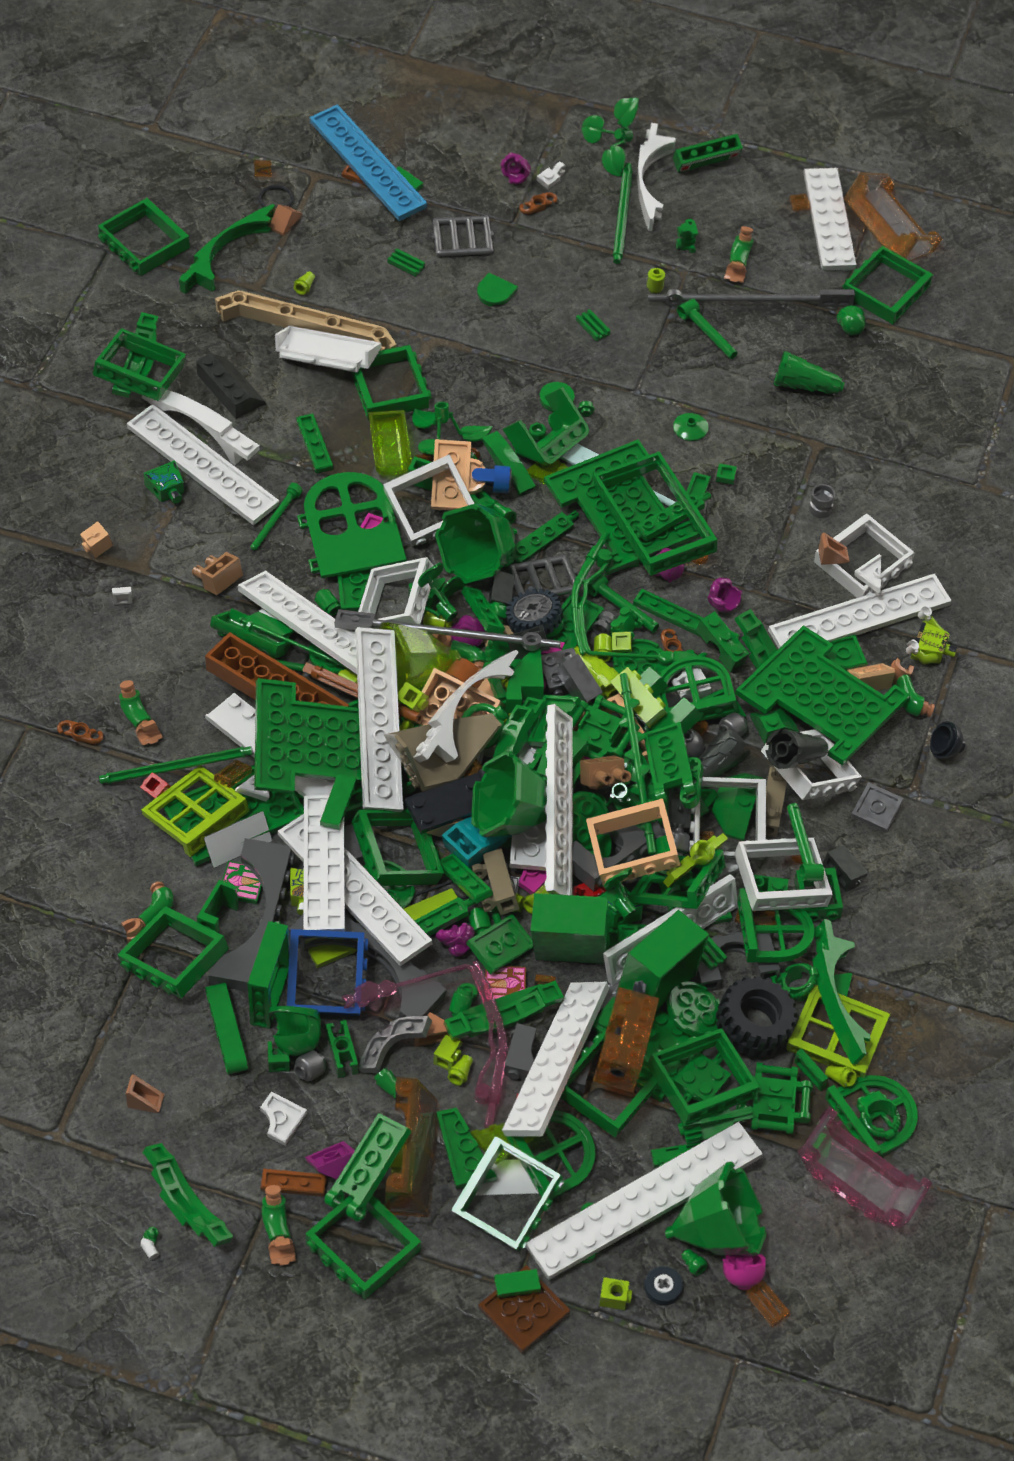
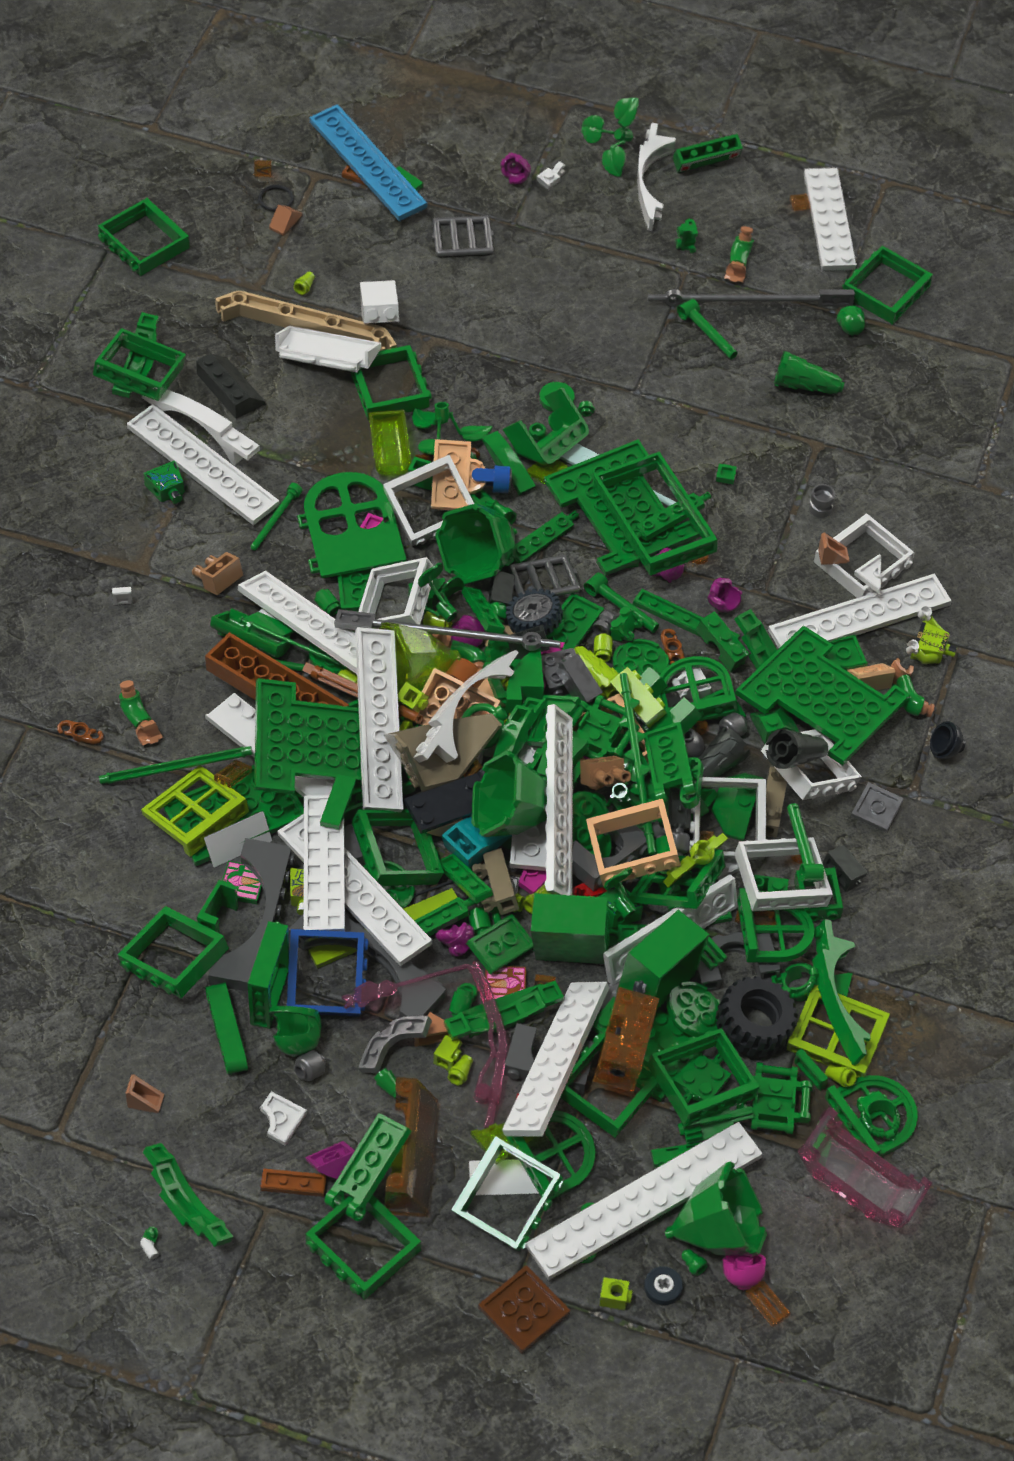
light nougat head [80,522,113,558] -> none
piece [122,882,174,943] -> none
brick [140,772,171,799] -> none
green slope [179,204,275,294] -> none
white tile [235,775,270,801] -> none
piece [261,1185,296,1265] -> none
green panel [268,1041,290,1072] -> none
green tile [296,413,333,474] -> none
green piece [326,1020,358,1078] -> none
green tile [387,248,425,277] -> none
green wing [436,1107,497,1189] -> none
green tile [477,273,518,306] -> none
green tile [494,1269,541,1298] -> none
dark orange piece [519,192,558,215] -> none
green piece [571,531,707,665] -> none
green tile [576,309,611,342] -> none
lime plate [612,632,632,653] -> none
green piece [613,163,633,264] -> none
lime brick [647,268,665,294] -> none
green dish [673,413,709,441] -> none
green tile [686,472,711,496] -> none
clear orange windscreen [844,172,943,261] -> none
none -> white slope [360,280,399,323]

